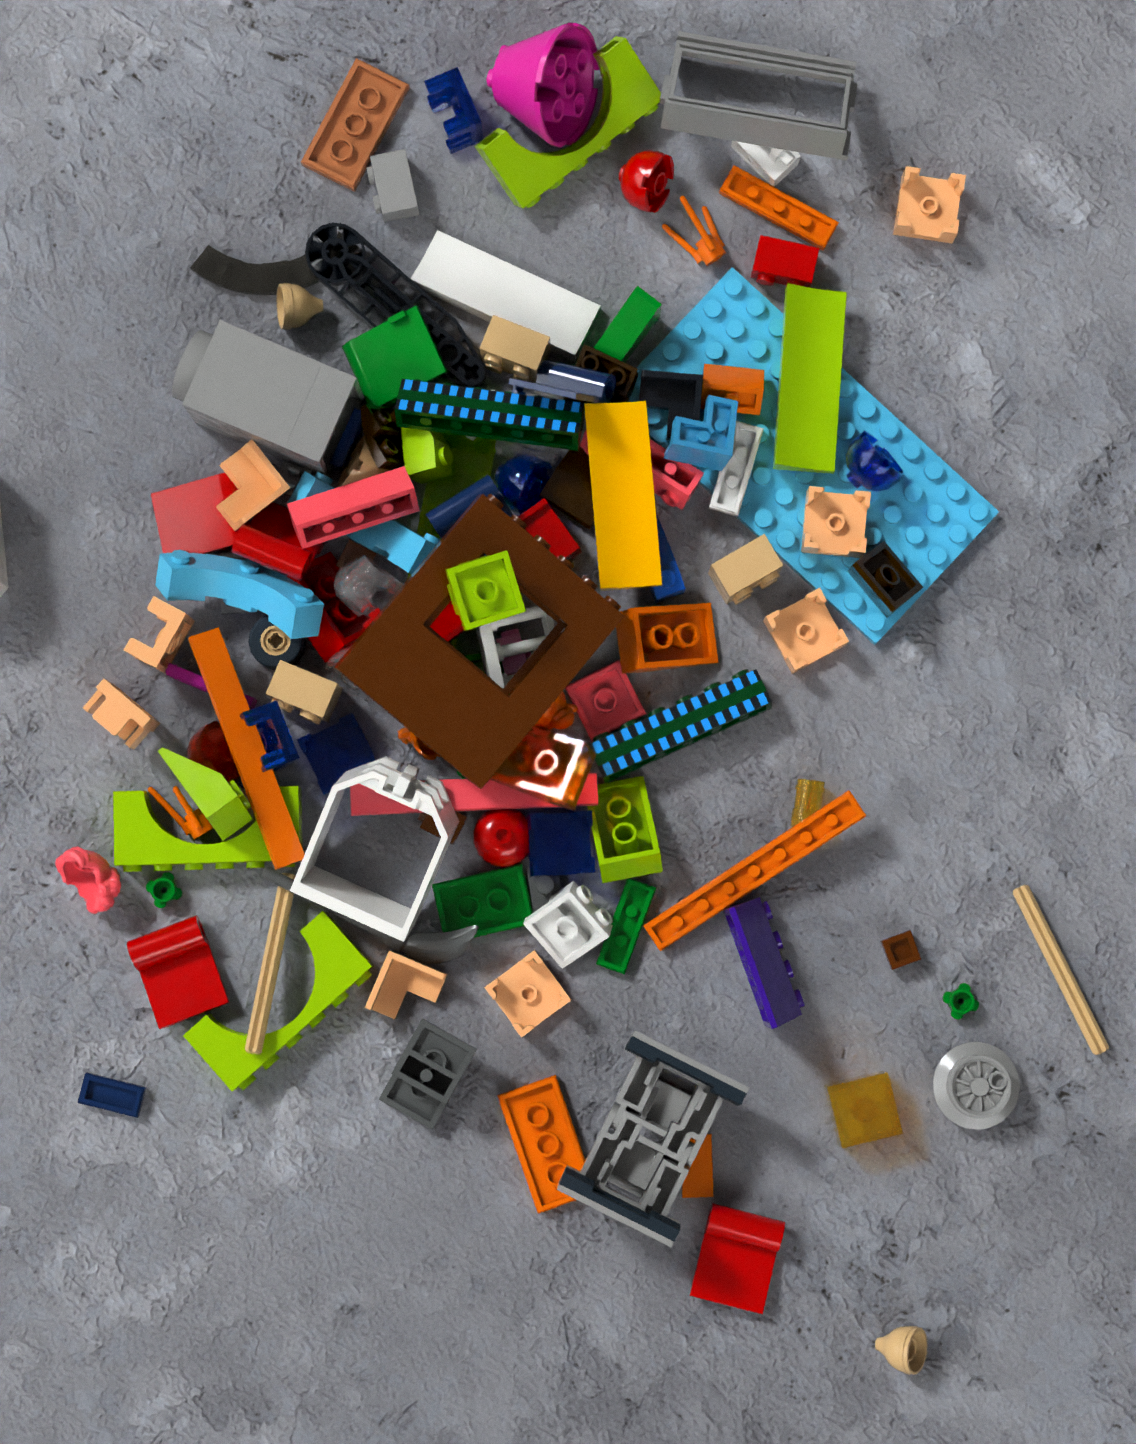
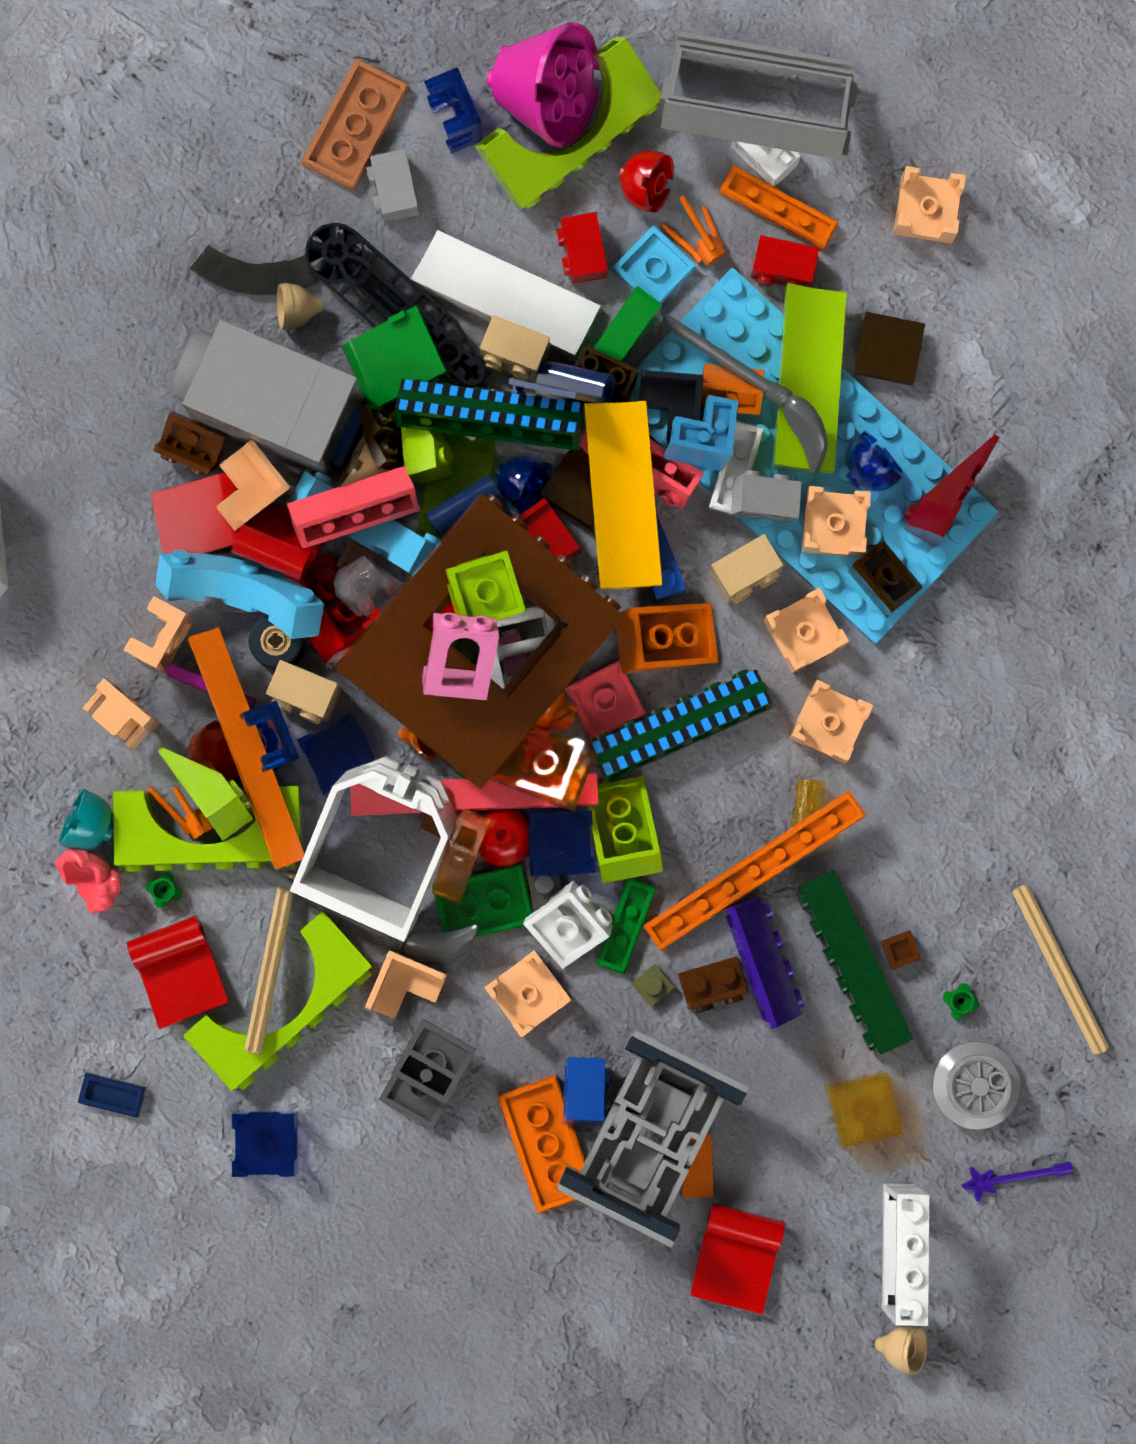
none -> teal cylinder [58,789,114,851]
none -> reddish brown bracket [153,411,228,475]
none -> clear blue panel [232,1111,298,1177]
none -> bright pink panel [422,613,499,700]
none -> clear orange slope [432,809,493,904]
none -> red brick [556,212,608,284]
none -> blue brick [563,1057,610,1126]
none -> medium azure tile [612,225,697,304]
none -> olive plate [631,964,675,1007]
none -> dark grey piece [662,315,828,475]
none -> reddish brown bracket [677,956,748,1014]
none -> light grey brick [731,471,802,522]
none -> light nougat panel [789,680,873,764]
none -> dark green brick [796,870,914,1055]
none -> dark brown slope [853,311,925,386]
none -> white window [882,1183,930,1326]
none -> dark red wedge [903,434,1000,547]
none -> dark purple piece [961,1162,1073,1202]

